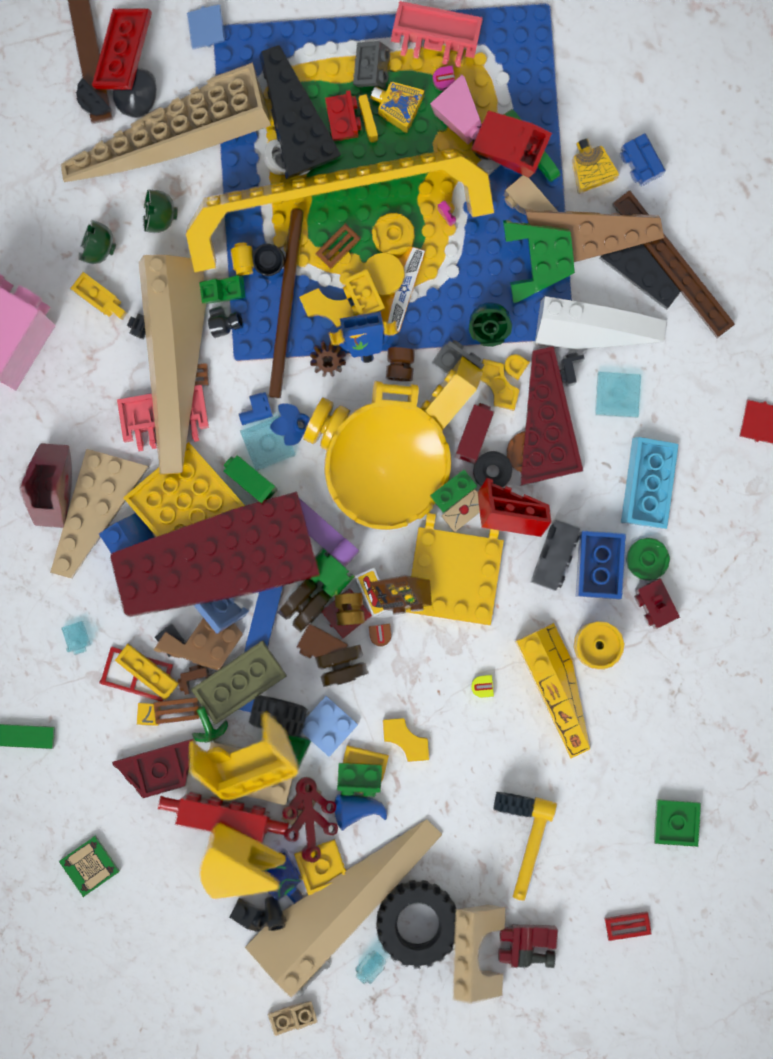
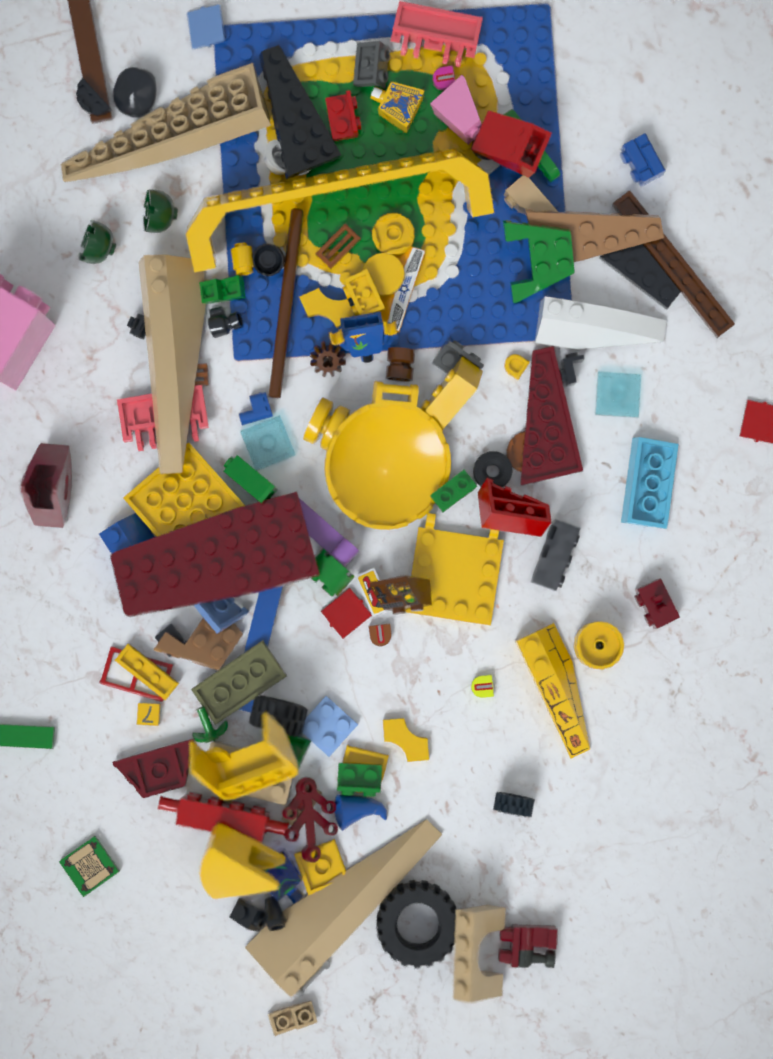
tan wing [50,449,149,579] -> none
clear light blue bracket [61,621,91,655] -> none
yellow hinge [70,272,127,320] -> none
red tile [92,8,152,90] -> none
dark orange tile [153,697,199,724] -> none
reddish brown bracket [178,665,209,695] -> none
blue plate [270,403,310,446] -> none
dark brown wheel [278,578,332,633] -> none
reddish brown slope [297,624,348,659] -> none
dark brown wheel [315,644,369,687] -> none
pearl gold wheel [335,593,365,625] -> none
clear light blue brick [355,950,387,984] -> none
yellow tile [358,94,378,143] -> none
dark pink tile [437,201,456,227] -> none
tan tile [441,489,480,533] -> none
dark red window [455,403,494,464] -> none
dark green cylinder [469,302,512,347] -> none
yellow tile [480,359,520,411] -> none
yellow piece [512,797,557,901] -> none
yellow torso [572,138,619,194] -> none
blue brick [576,531,626,599] -> none
red tile [604,912,652,941] -> none
green tile [626,538,670,581] -> none
green plate [654,799,701,847] -> none

